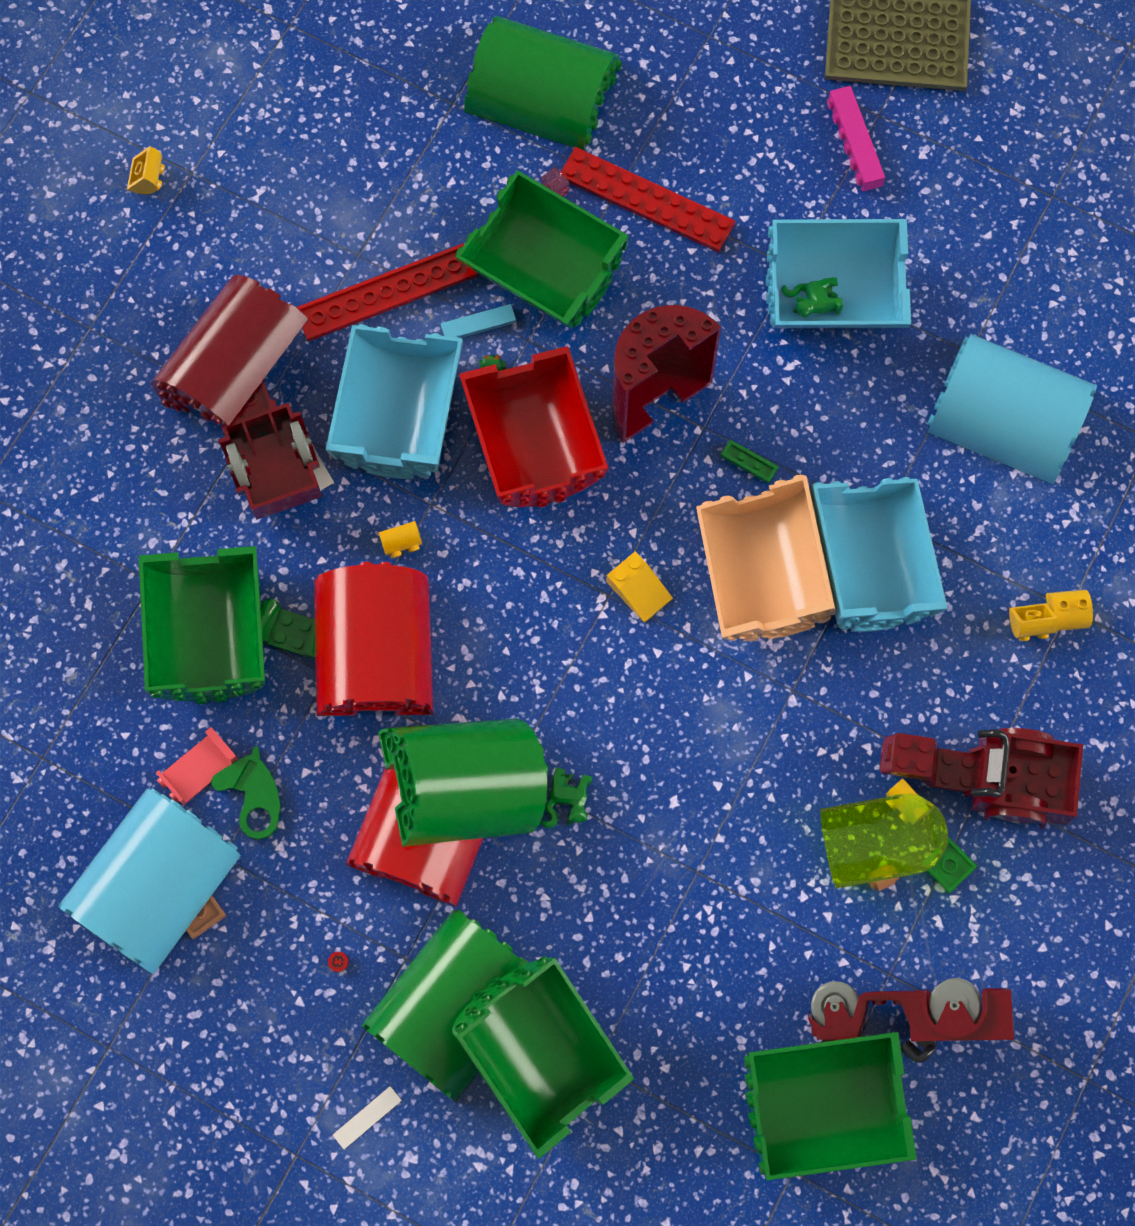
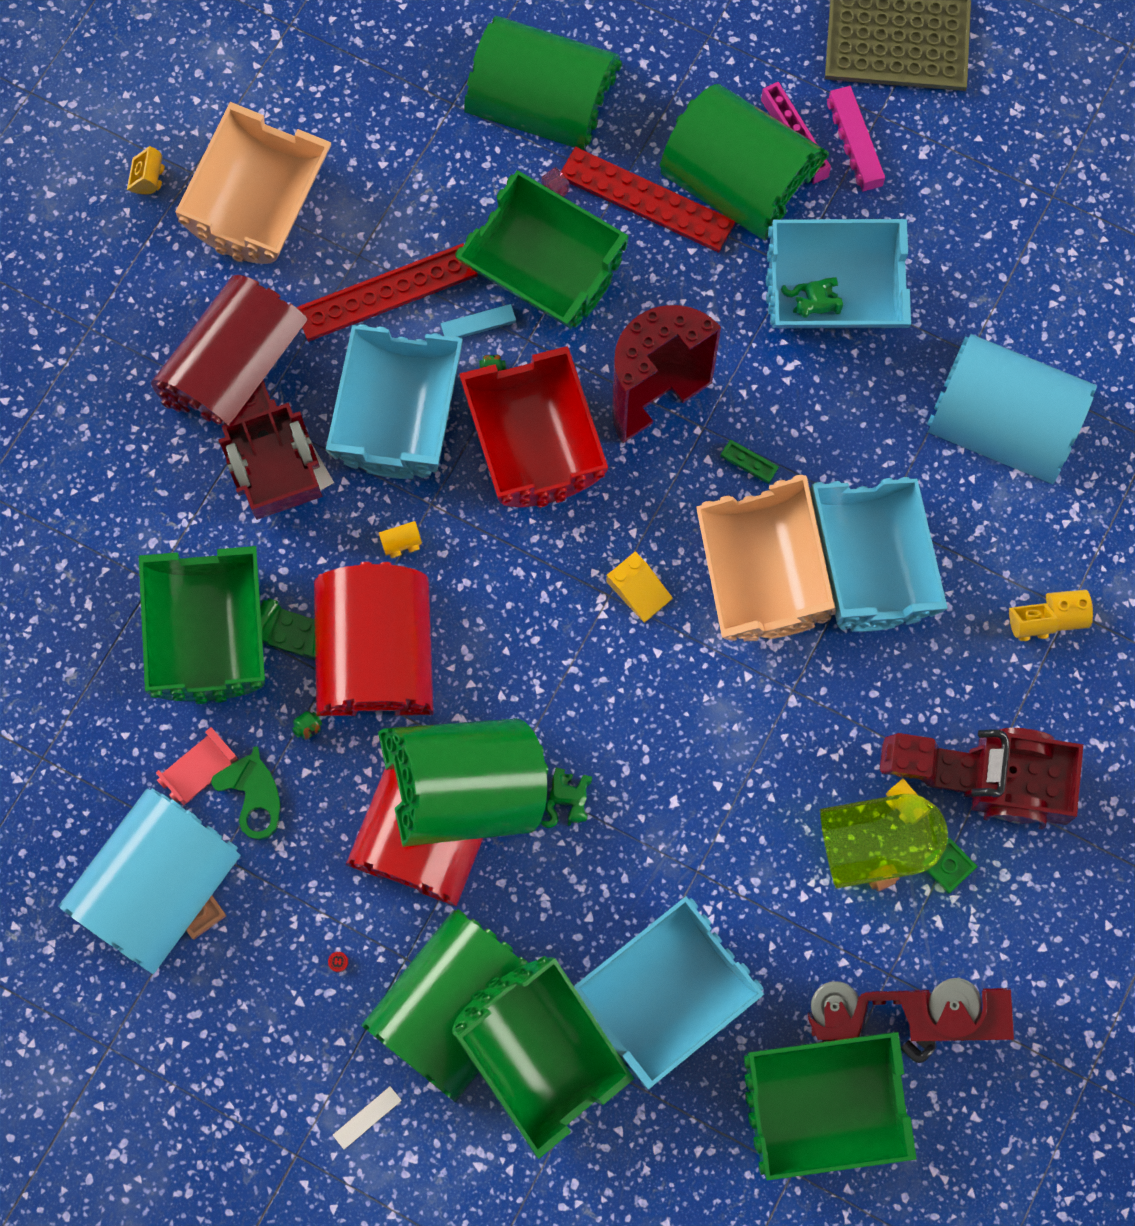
none -> light nougat cylinder [176,102,331,264]
none -> green head [292,711,322,740]
none -> medium azure cylinder [574,896,764,1090]
none -> green cylinder [659,84,829,241]
none -> dark pink brick [761,82,831,184]

